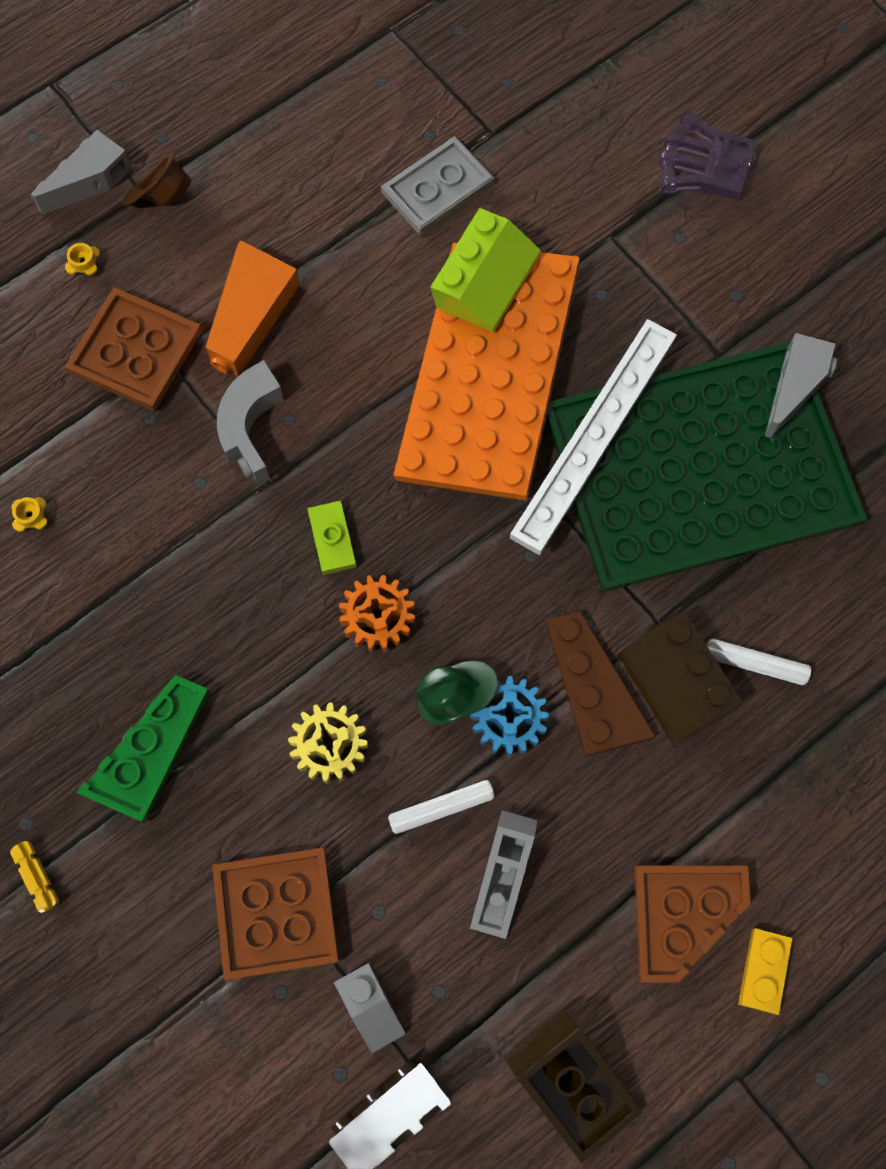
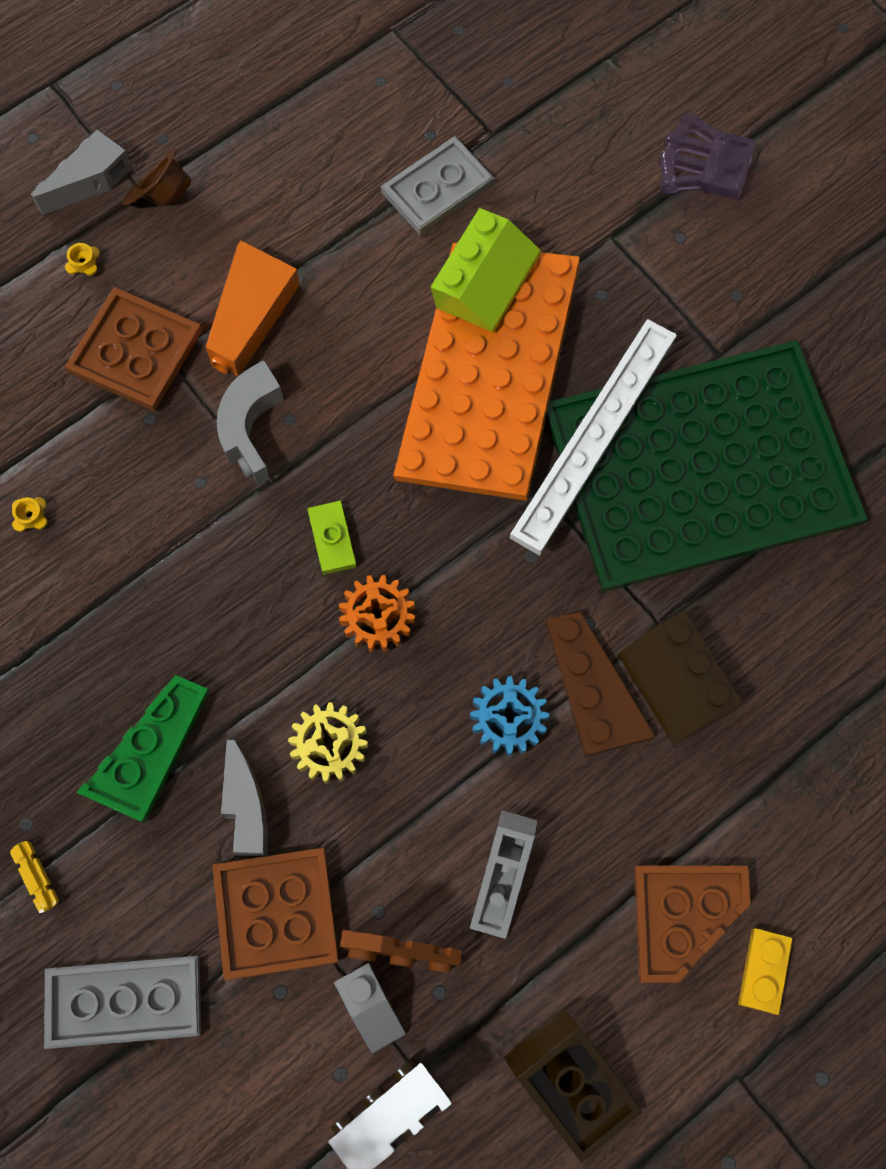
white axle [389,780,494,834] -> none
dark green piece [415,661,498,725] -> none
white axle [707,639,811,685] -> none
light grey slope [765,333,837,438] -> none
none -> light grey tile [44,956,202,1049]
none -> light grey slope [221,740,268,857]
none -> dark orange plate [340,930,462,973]

